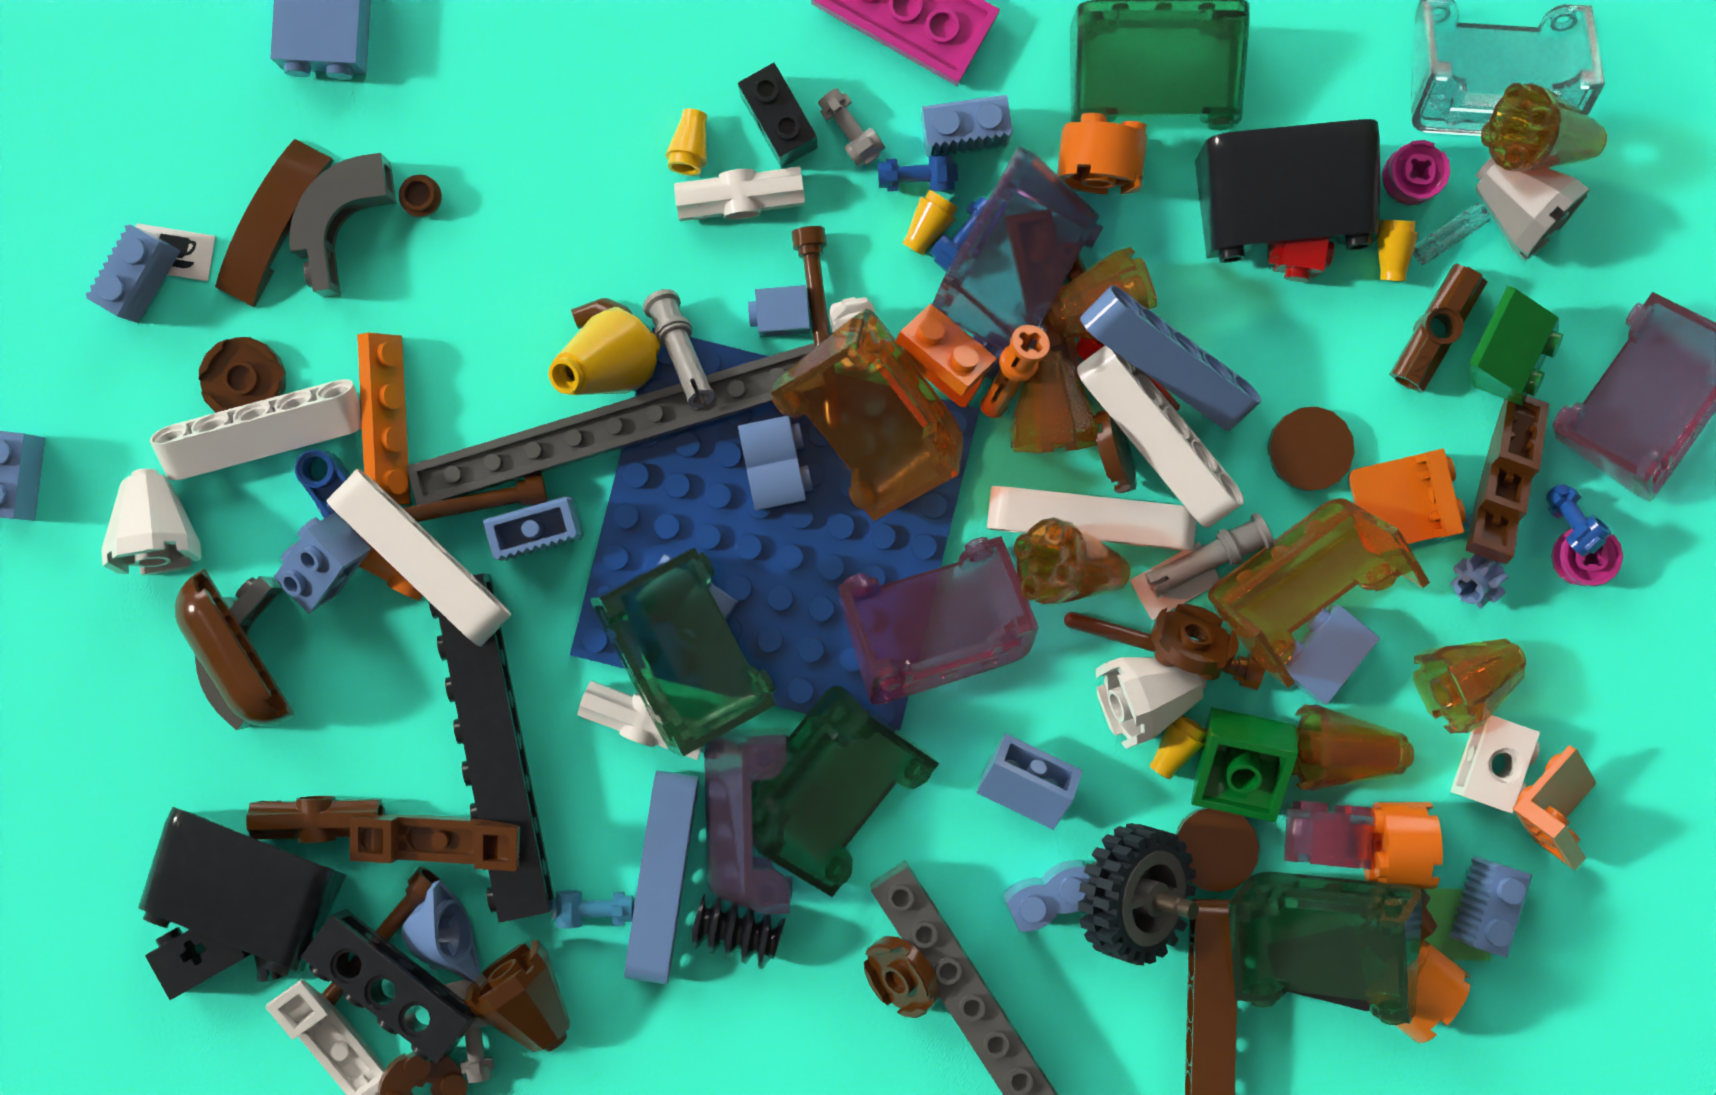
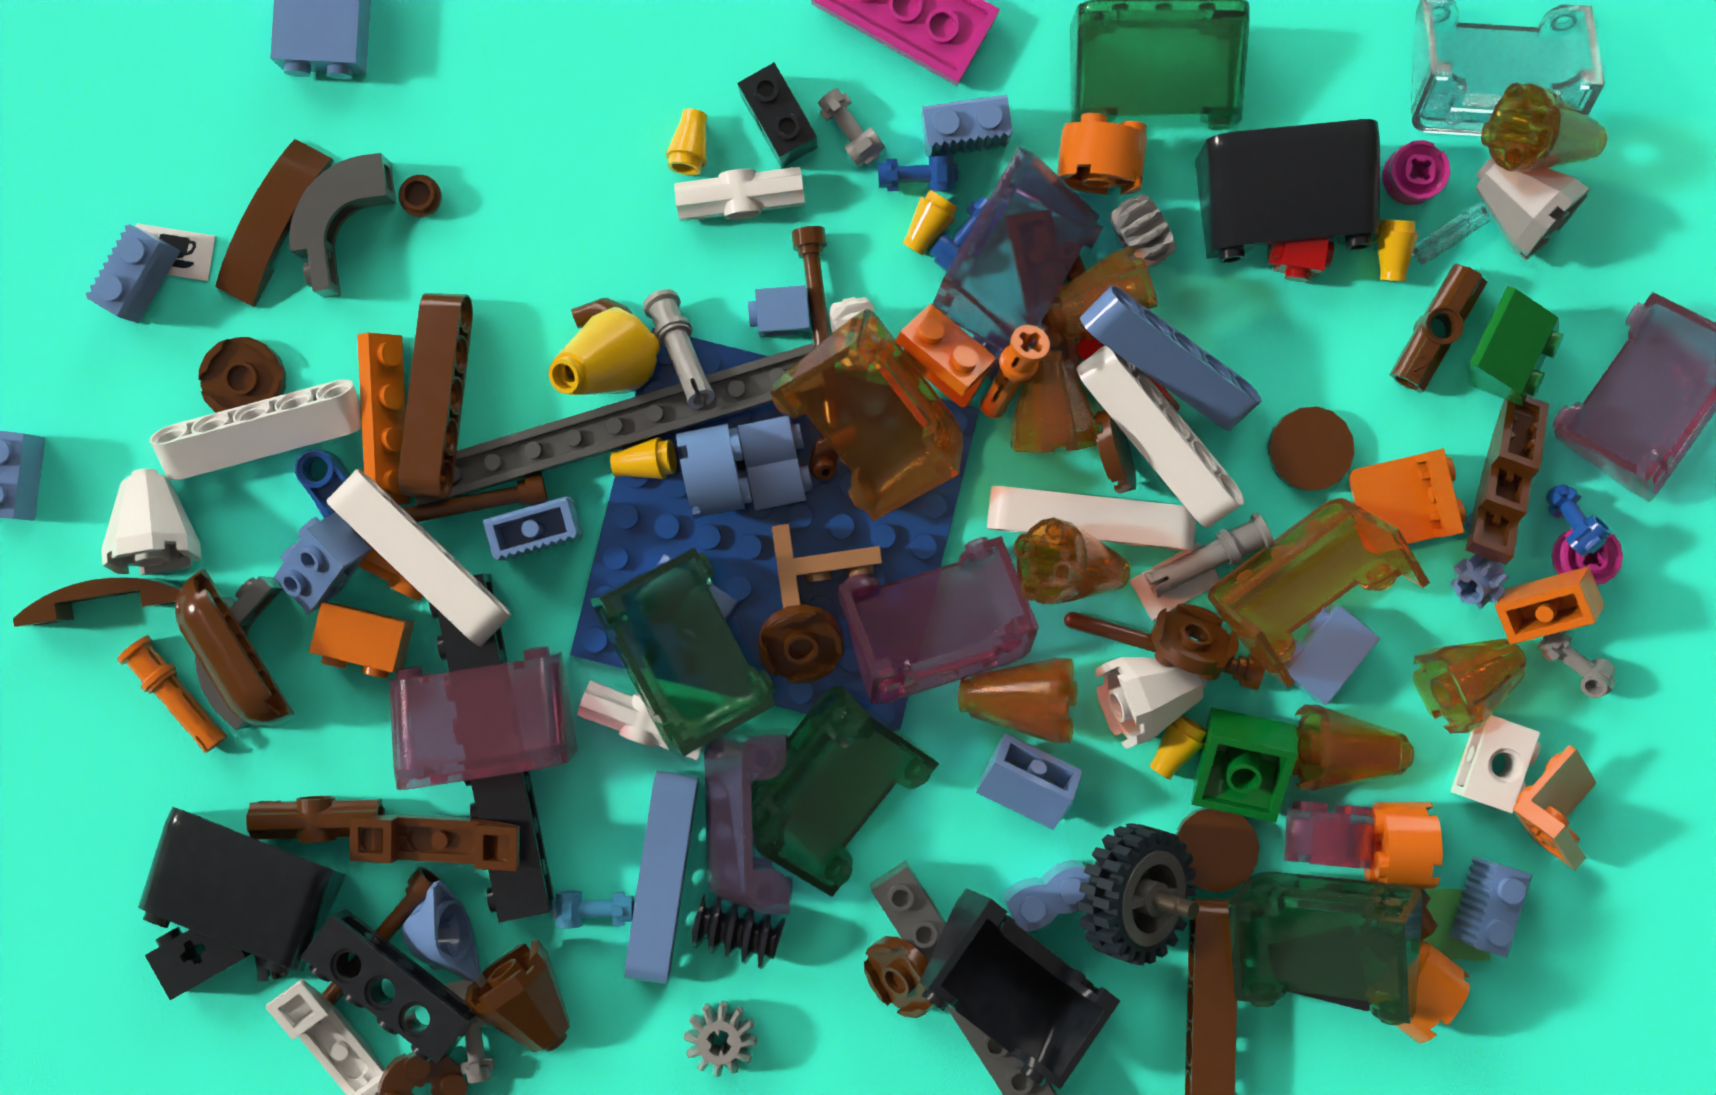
none -> reddish brown slope [13,577,183,627]
none -> orange pin [117,635,227,754]
none -> orange brick [309,602,415,678]
none -> clear pink windscreen [389,646,578,790]
none -> reddish brown beam [398,293,473,498]
none -> yellow cone [610,437,677,479]
none -> medium blue brick [676,424,752,519]
none -> light grey gear [684,1000,757,1077]
none -> reddish brown tile [758,604,844,684]
none -> medium nougat bracket [772,524,882,608]
none -> reddish brown arm [809,424,860,481]
none -> black windscreen [919,888,1120,1090]
none -> clear orange cone [958,658,1078,743]
none -> light grey gear [1110,194,1176,270]
none -> orange brick [1495,566,1605,645]
none -> light grey bar [1537,632,1616,698]

